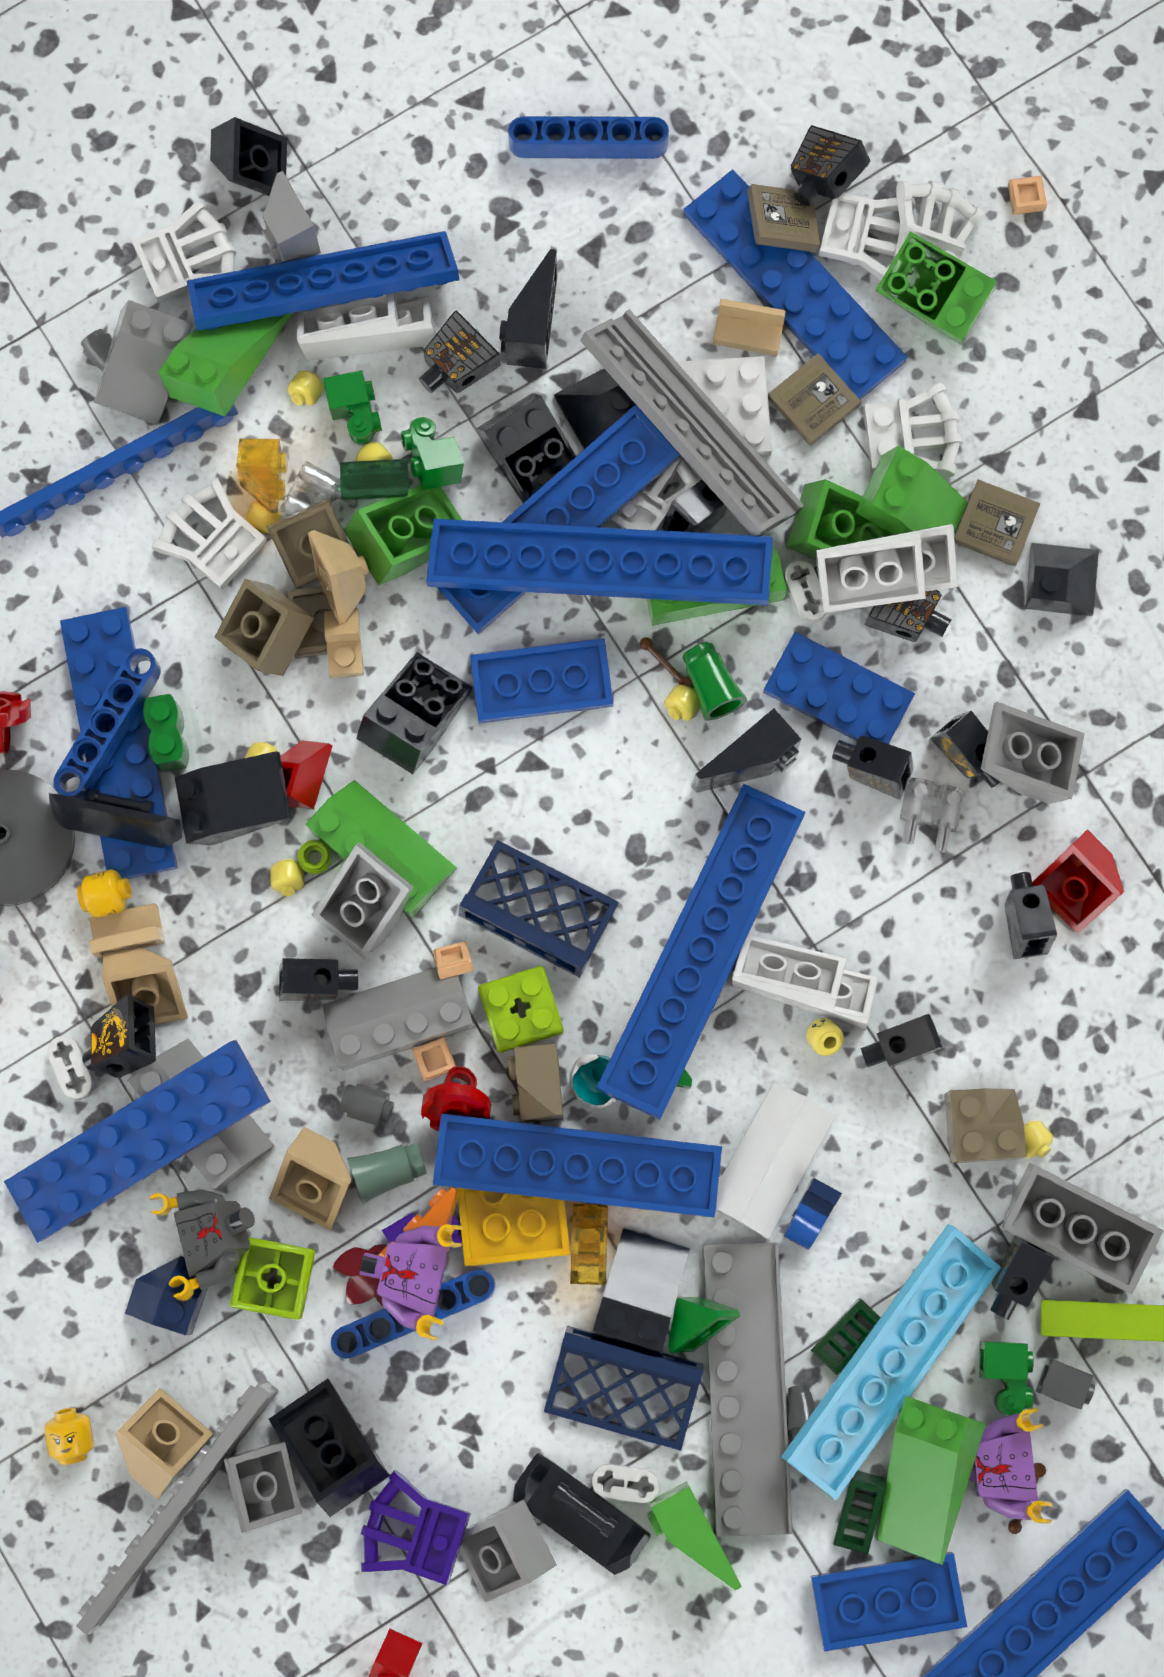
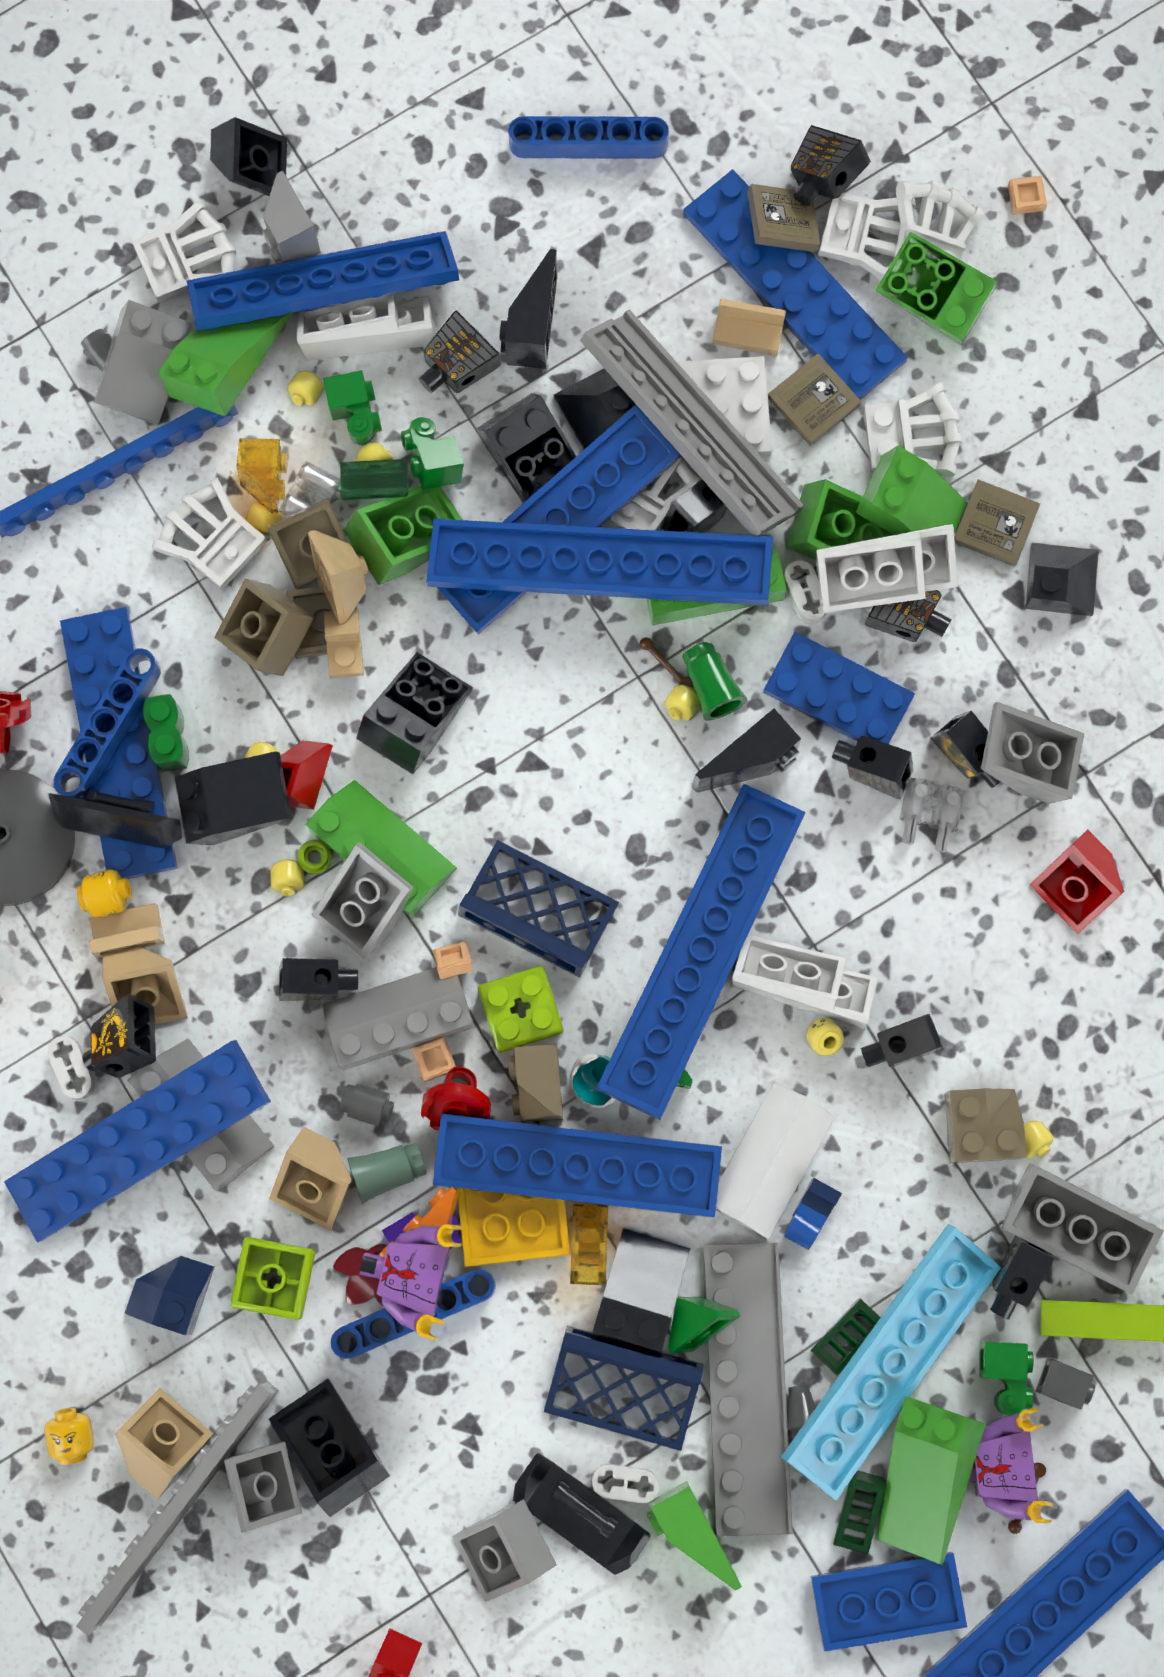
dark grey torso [149,1189,255,1301] -> none
dark purple plate [360,1470,471,1585] -> none
blue plate [470,638,613,724] -> none
black torso [1005,872,1057,959] -> none

